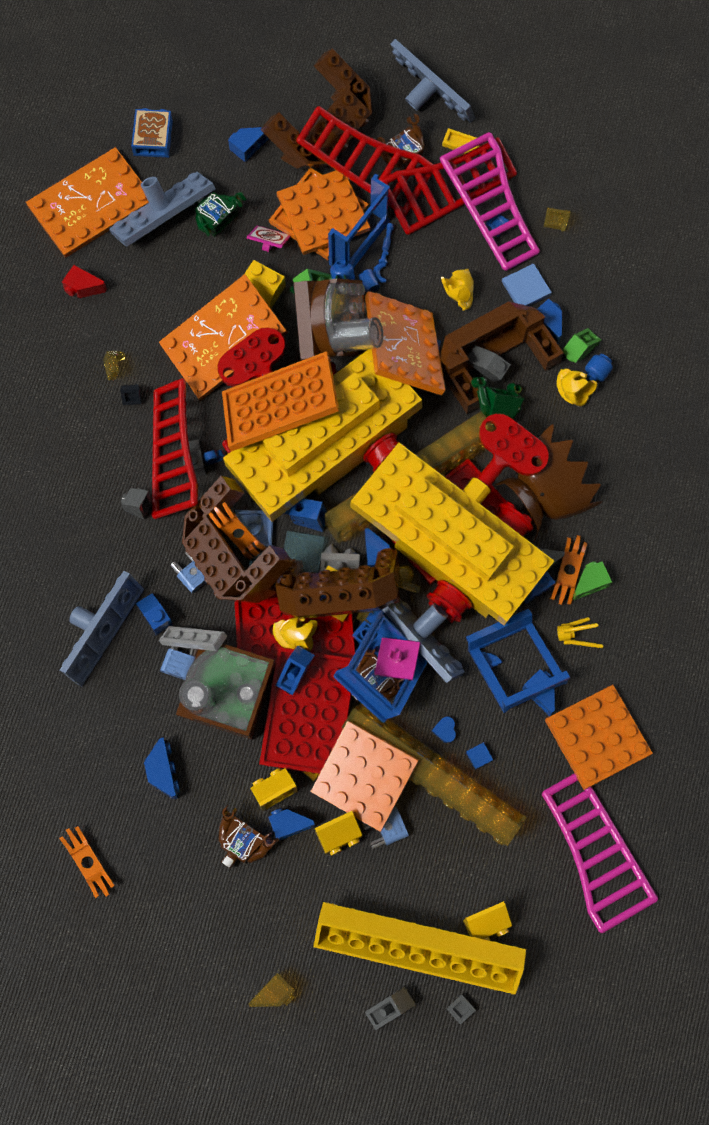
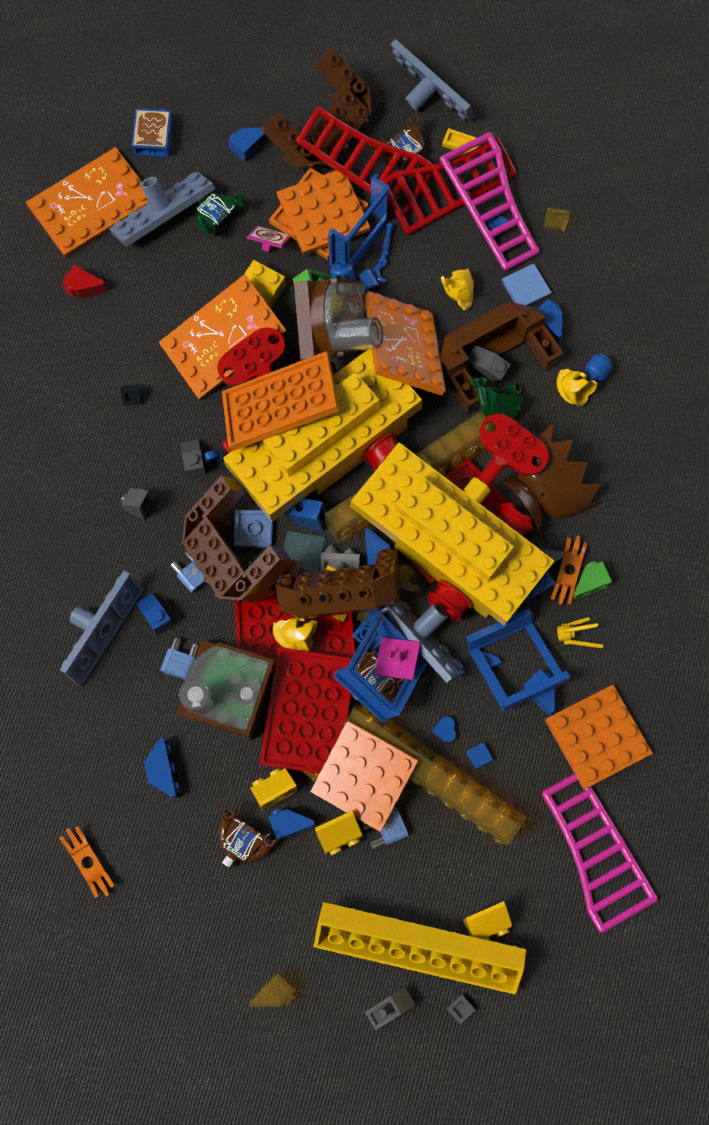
clear yellow tile [103,351,126,380] -> none
red bar [152,378,198,519] -> none
light grey tile [159,626,227,651] -> none
orange piece [209,502,267,560] -> none
blue slope [276,646,315,695] -> none
bright green slope [562,328,601,363] -> none

